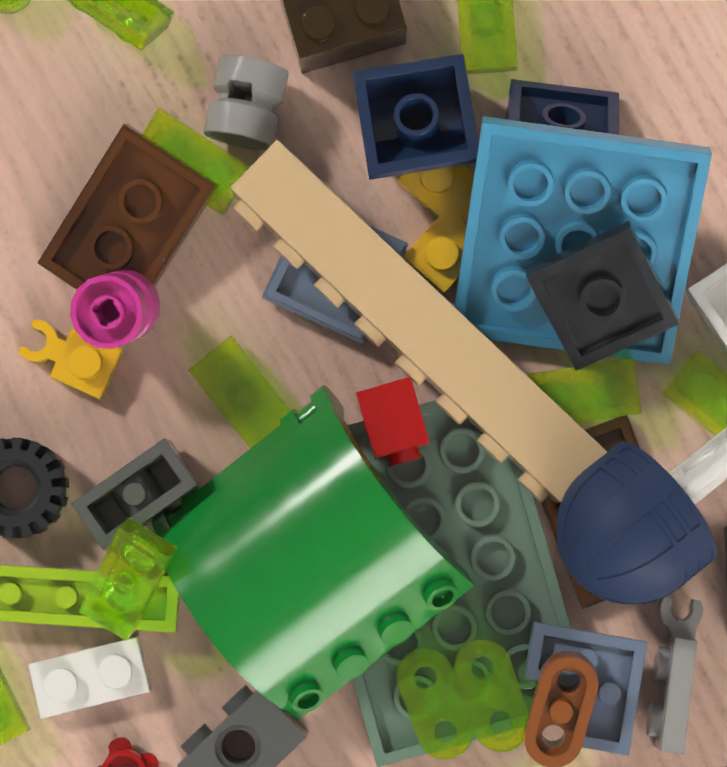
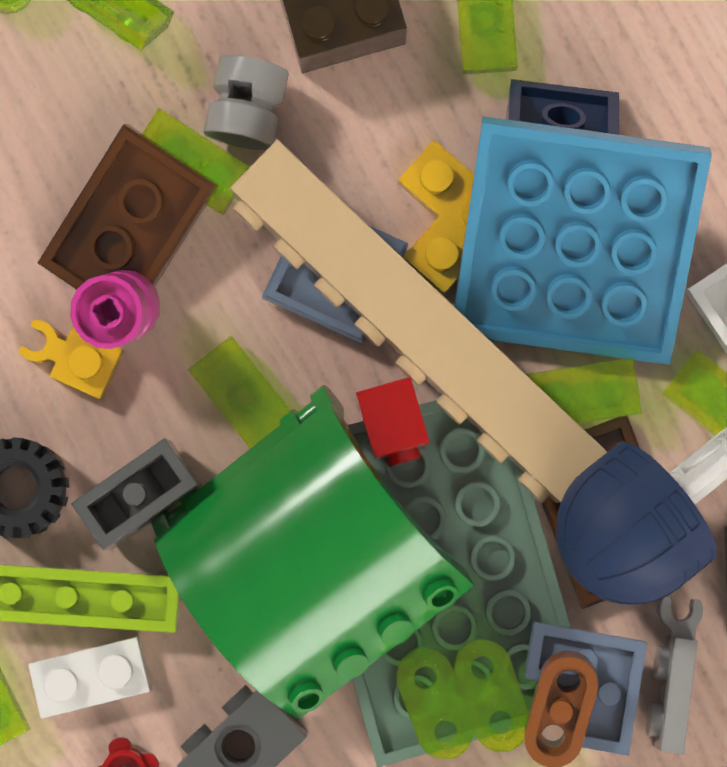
clear neon green plate [79,517,177,641] -> none
dark blue slope [353,54,479,180] -> none
black plate [526,221,679,371] -> none

